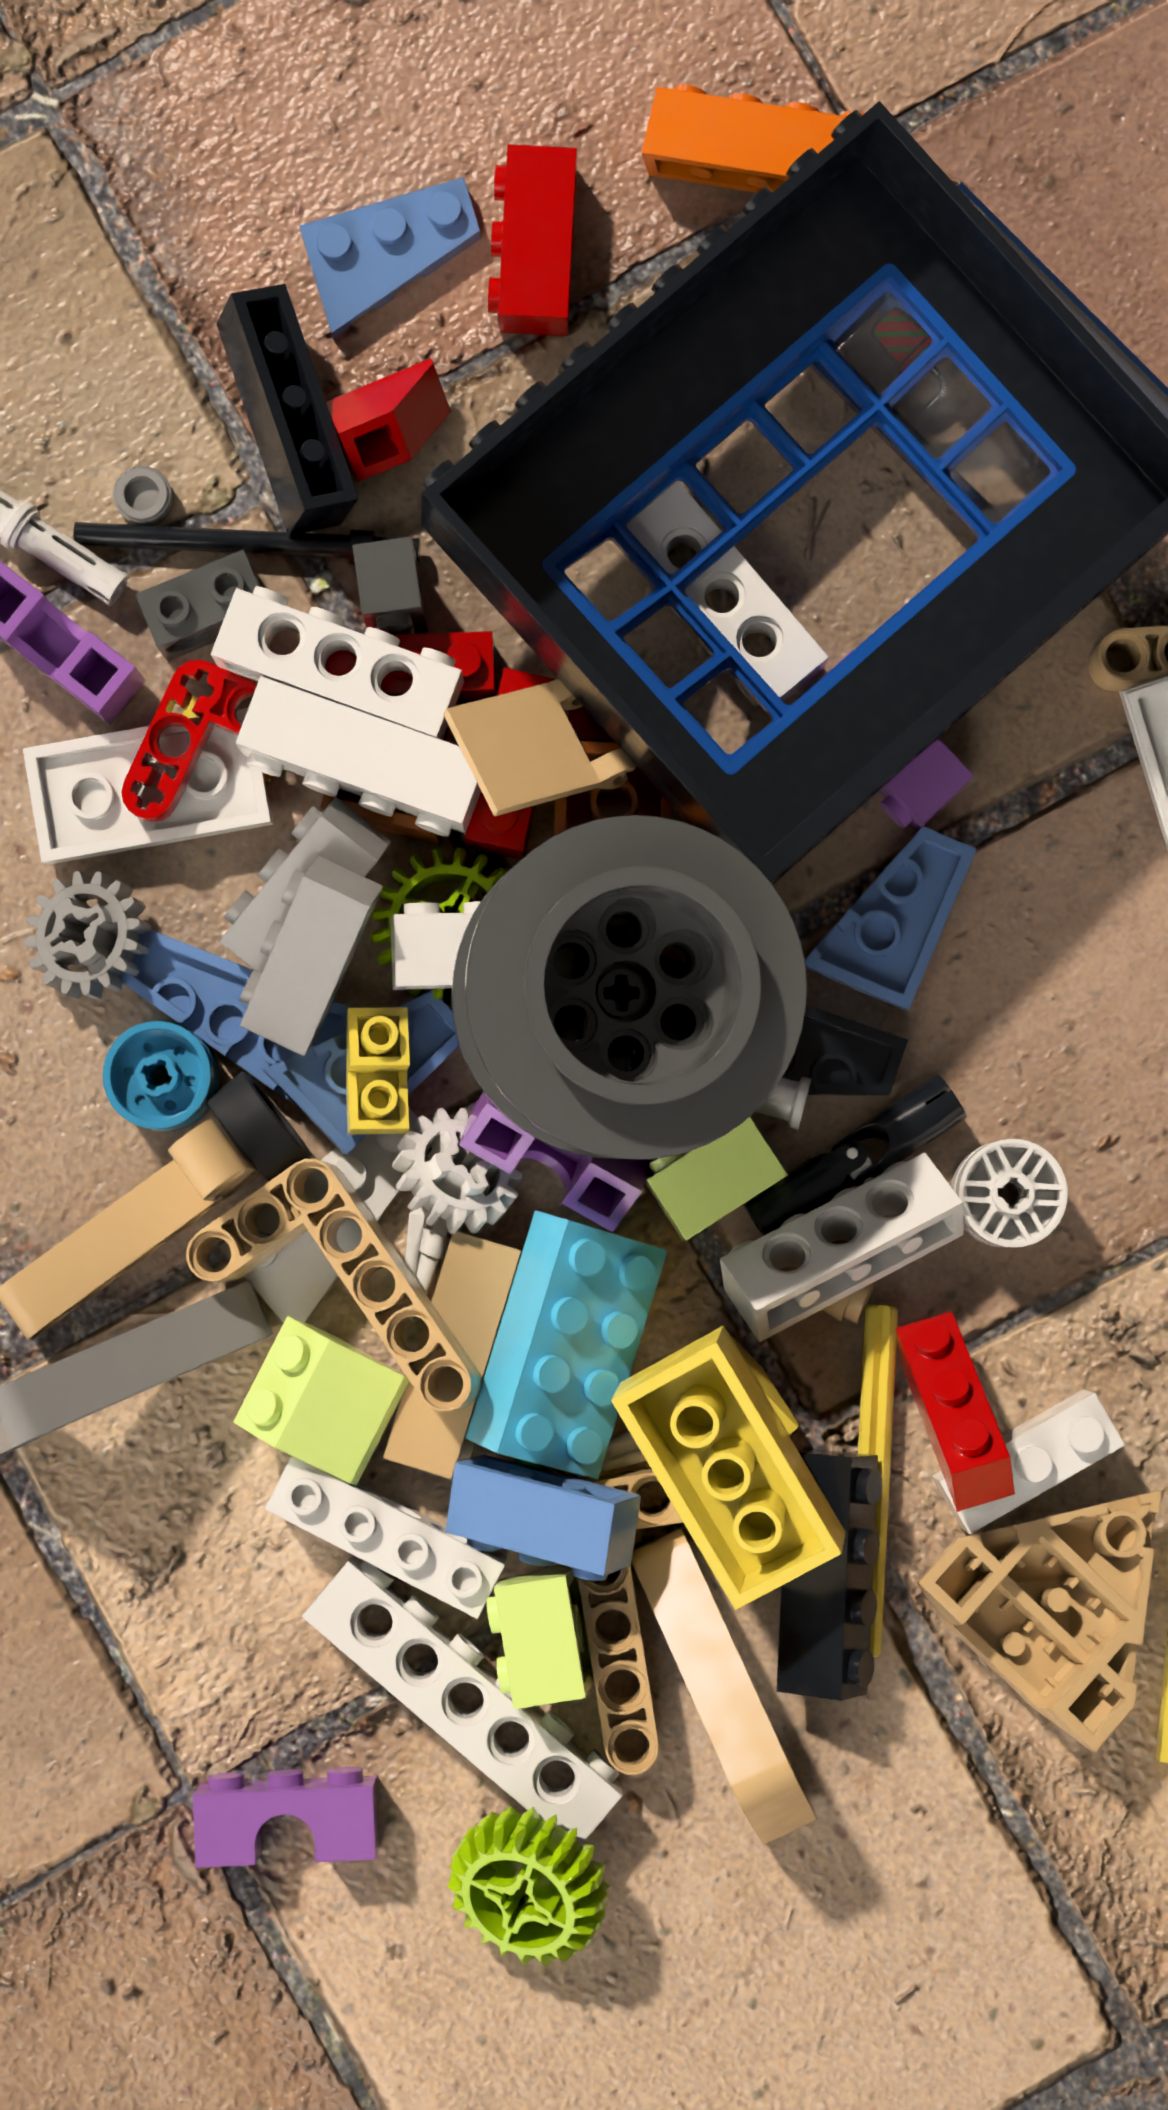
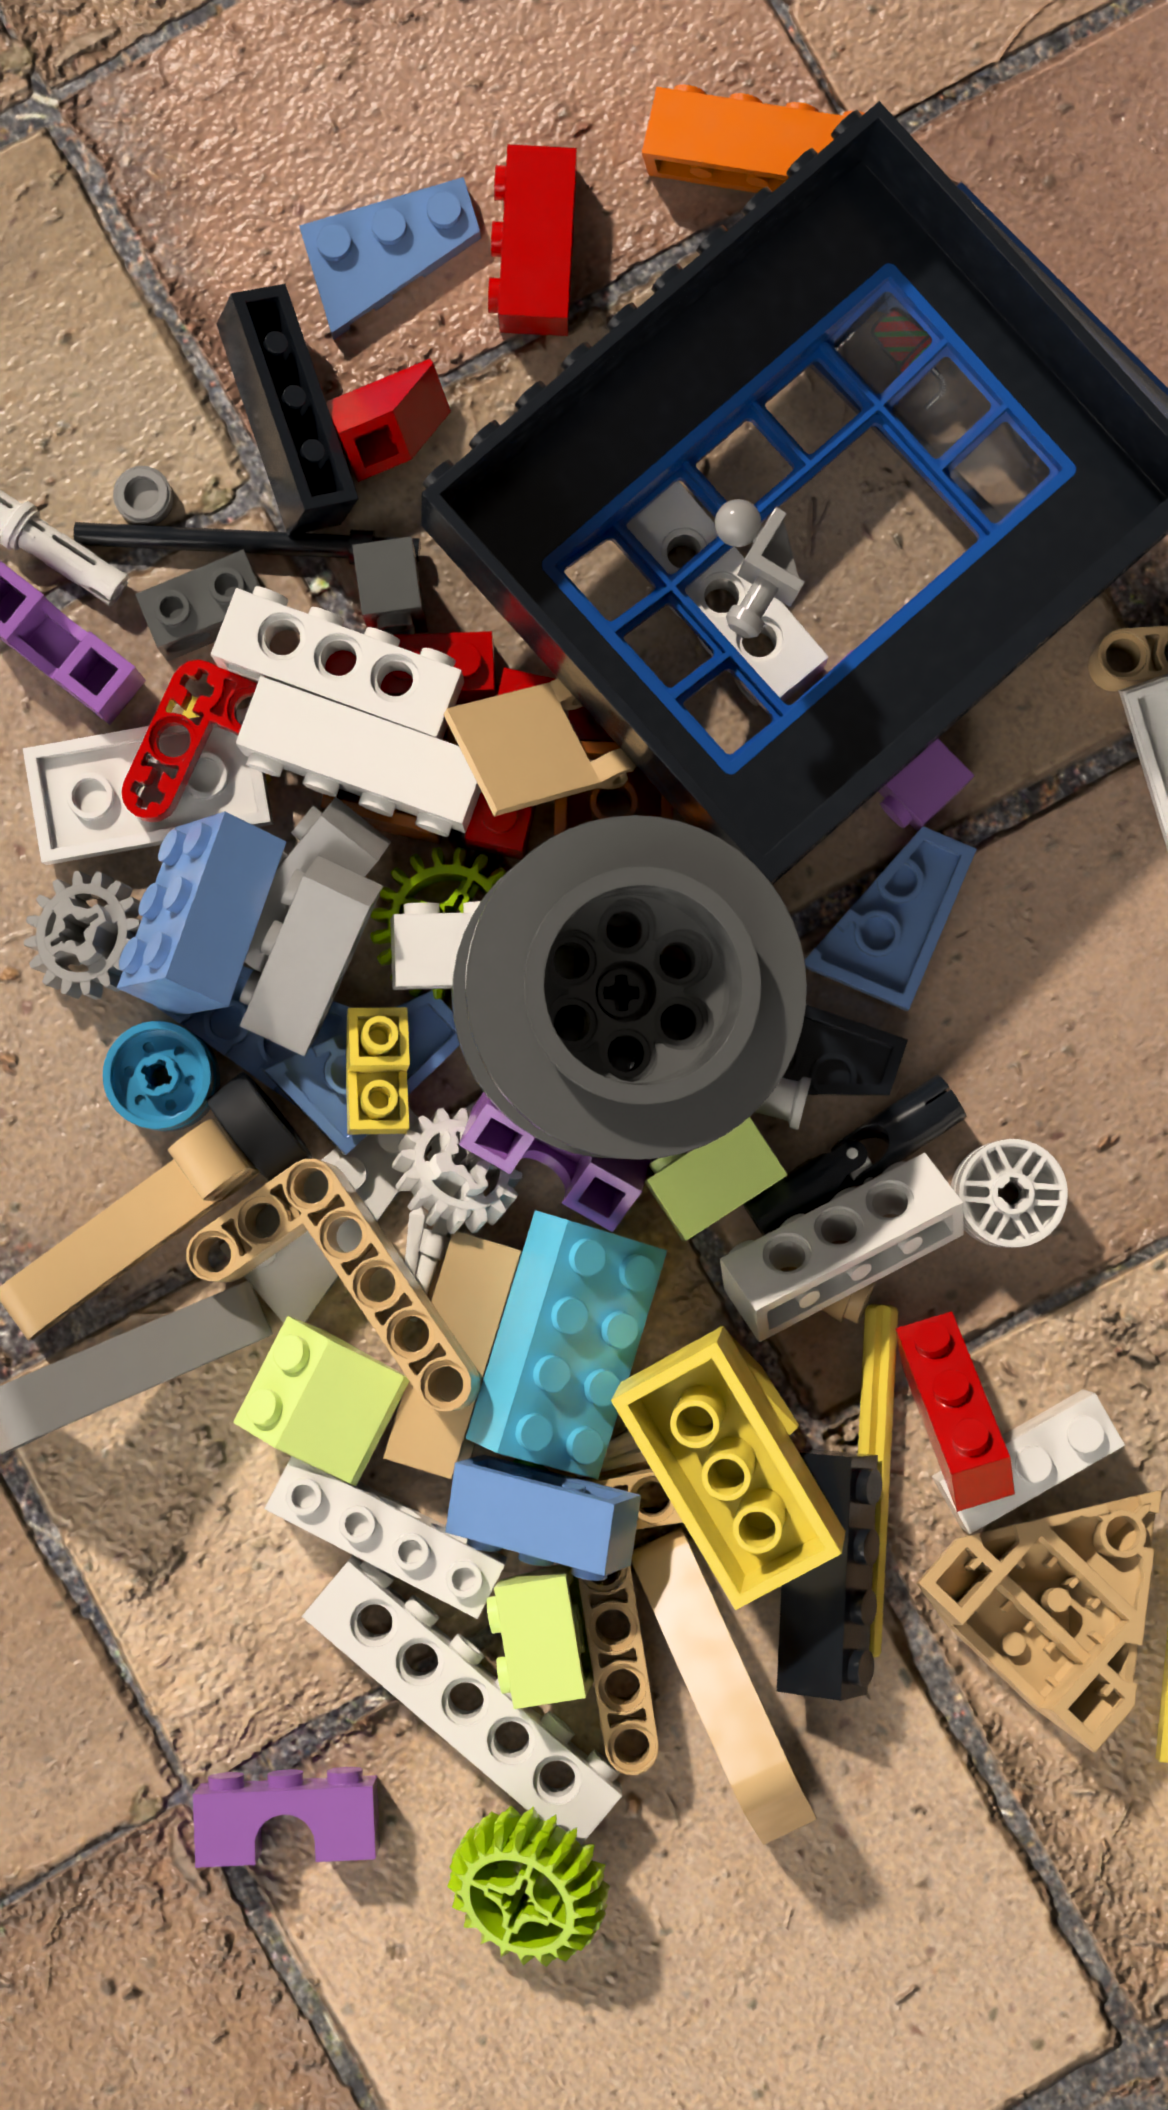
none -> medium blue brick [117,811,286,1016]
none -> light grey piece [715,499,805,638]

